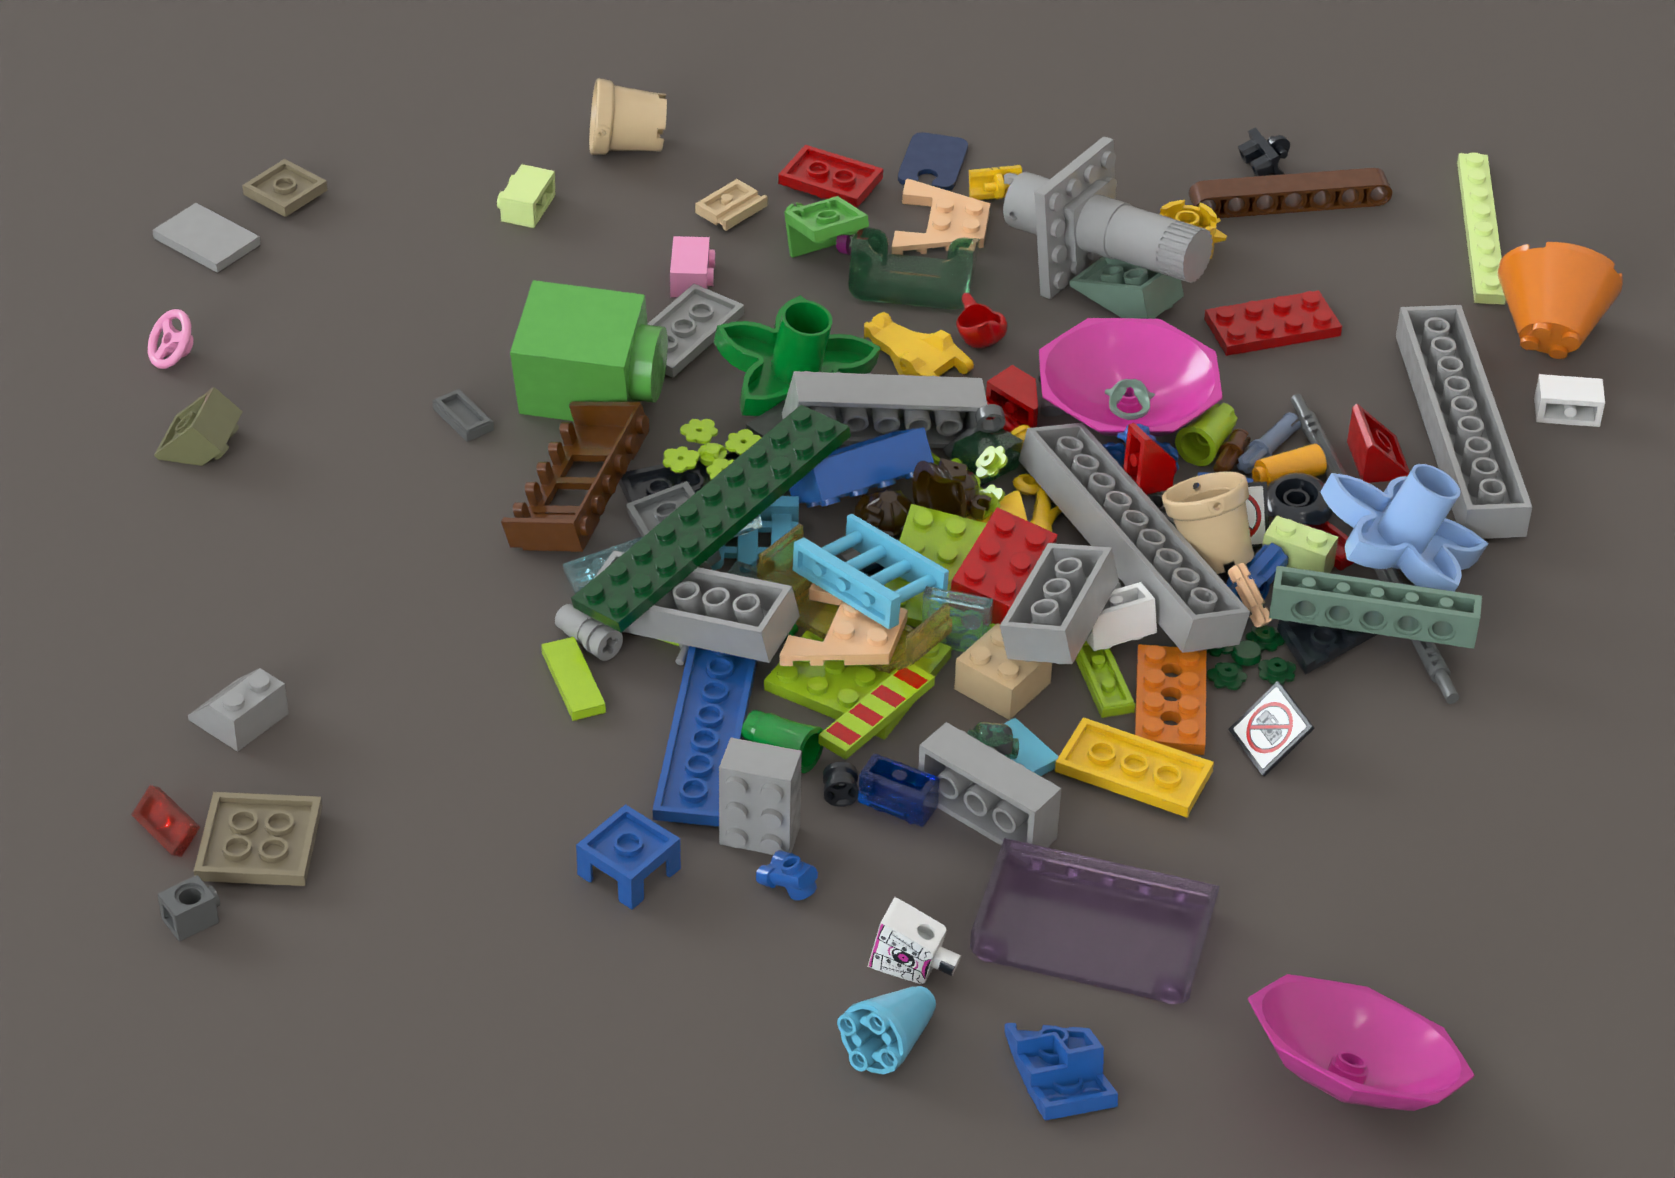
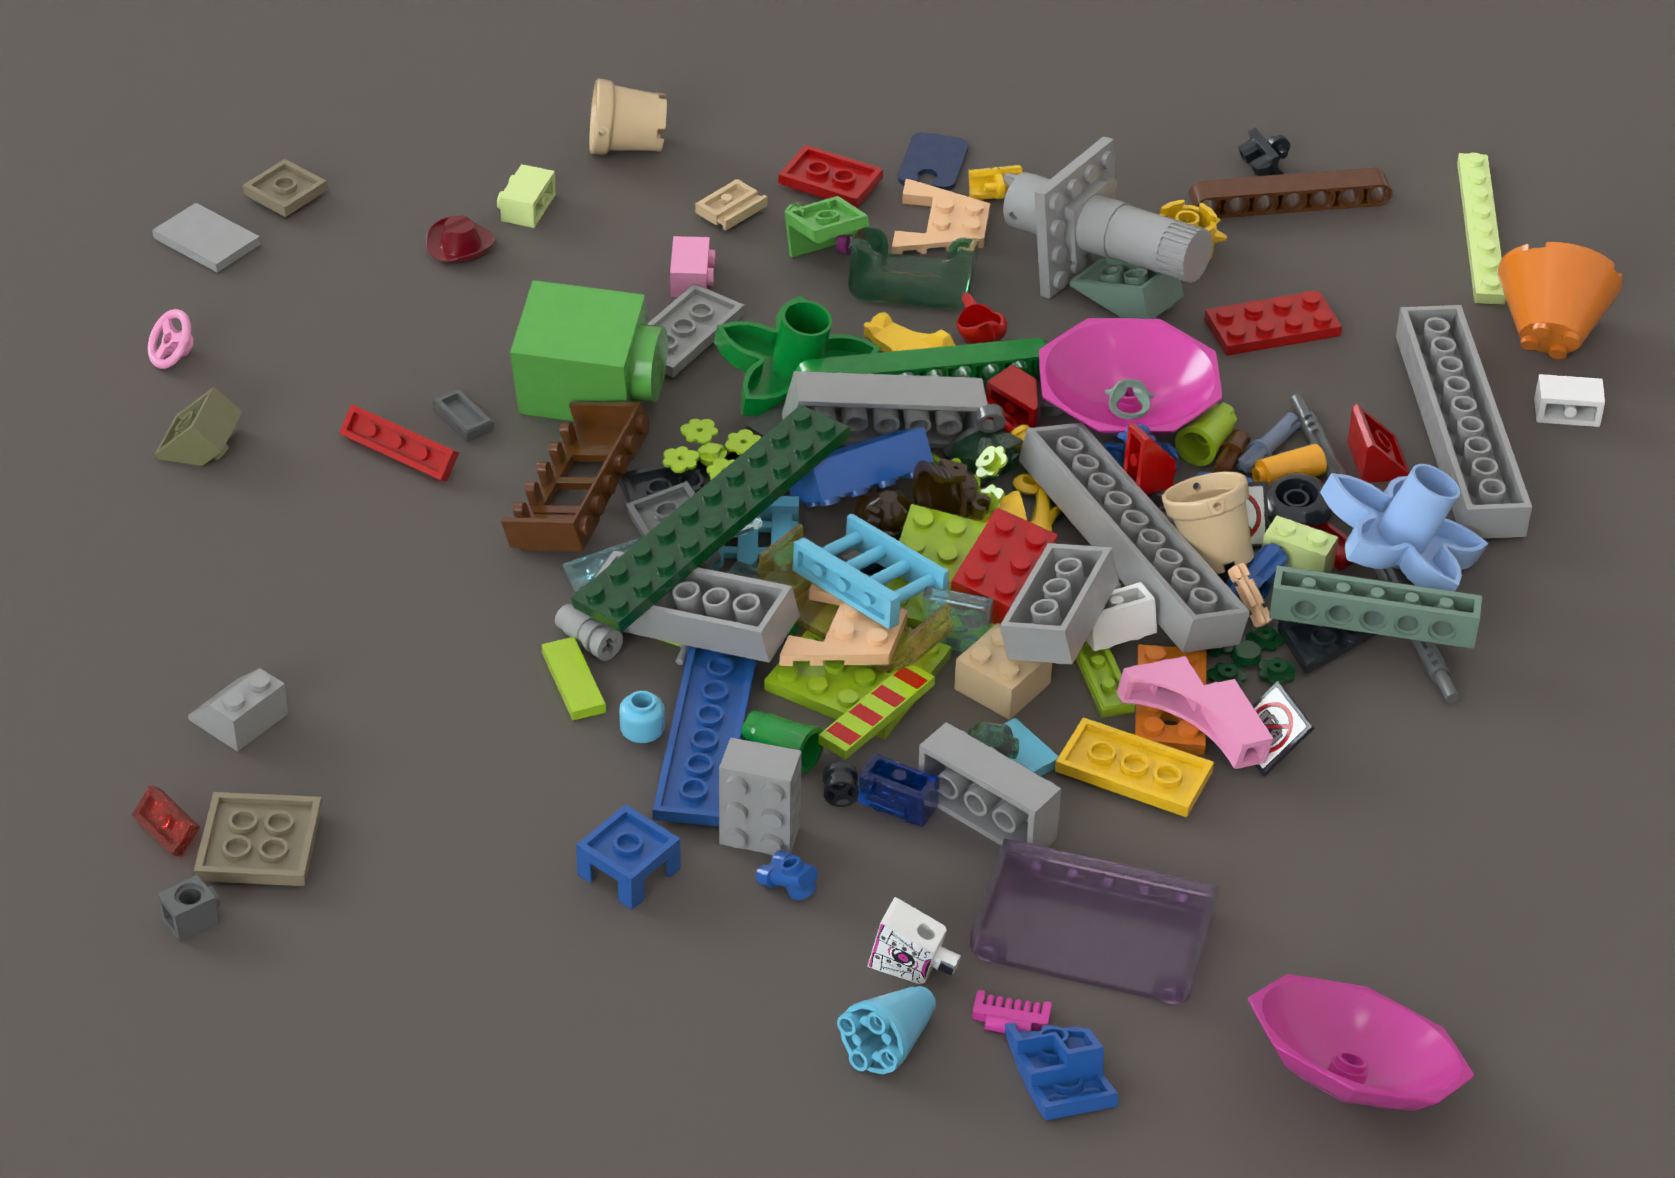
none -> red plate [339,404,459,482]
none -> dark red hat [426,215,495,263]
none -> medium azure head [619,691,665,743]
none -> green beam [796,338,1048,385]
none -> dark pink piece [972,990,1052,1033]
none -> bright pink arch [1117,656,1274,769]

